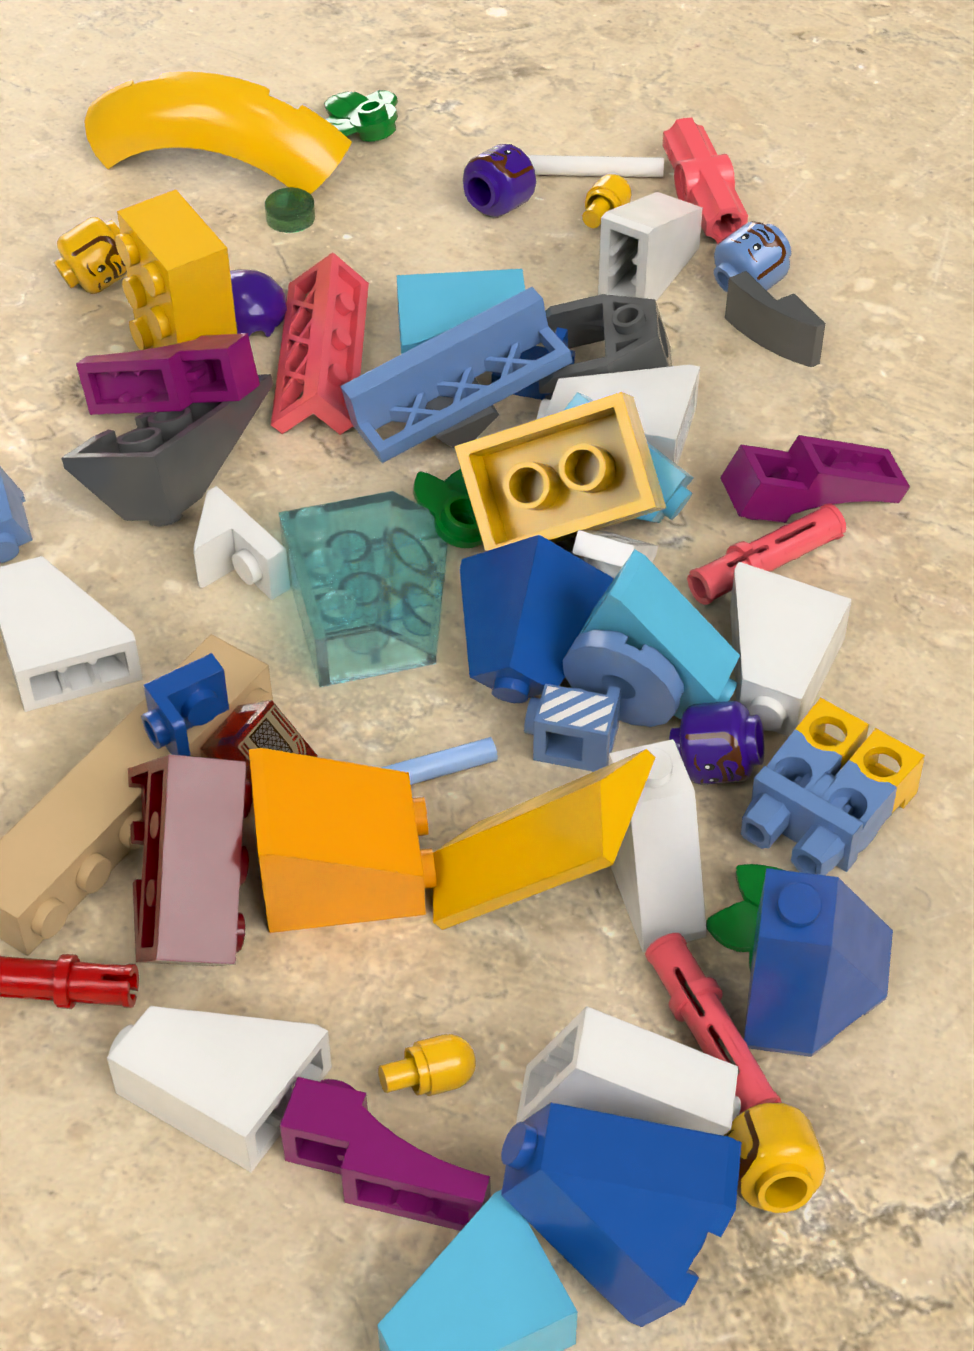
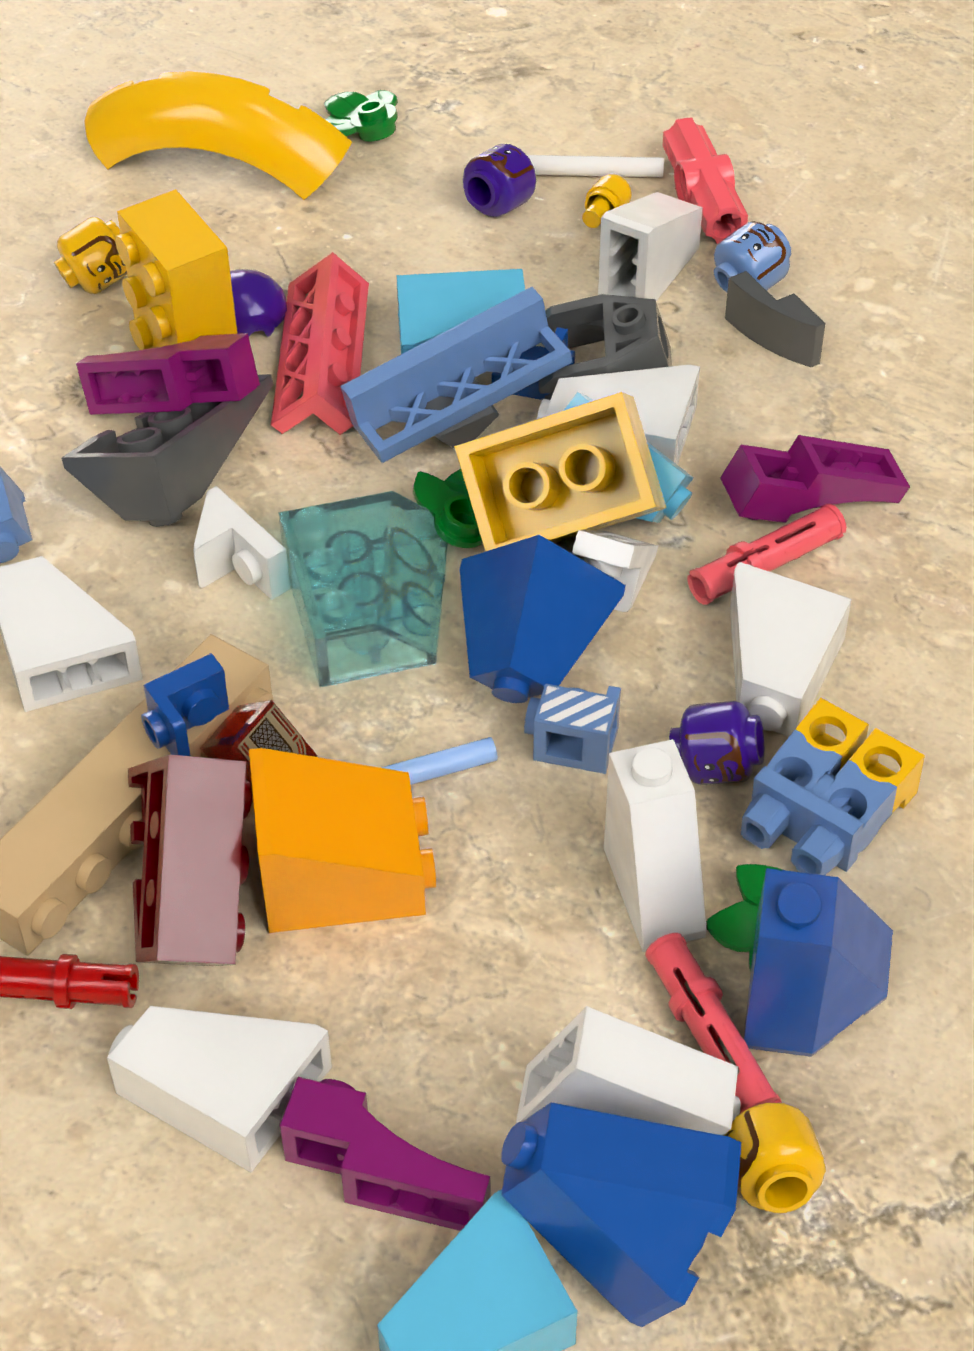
clear green tile [265,187,315,233] -> none
yellow cylinder [378,1034,476,1096] -> none
yellow slope [433,749,656,930] -> none
medium blue tile [563,629,684,727] -> none
medium azure slope [580,549,740,719] -> none

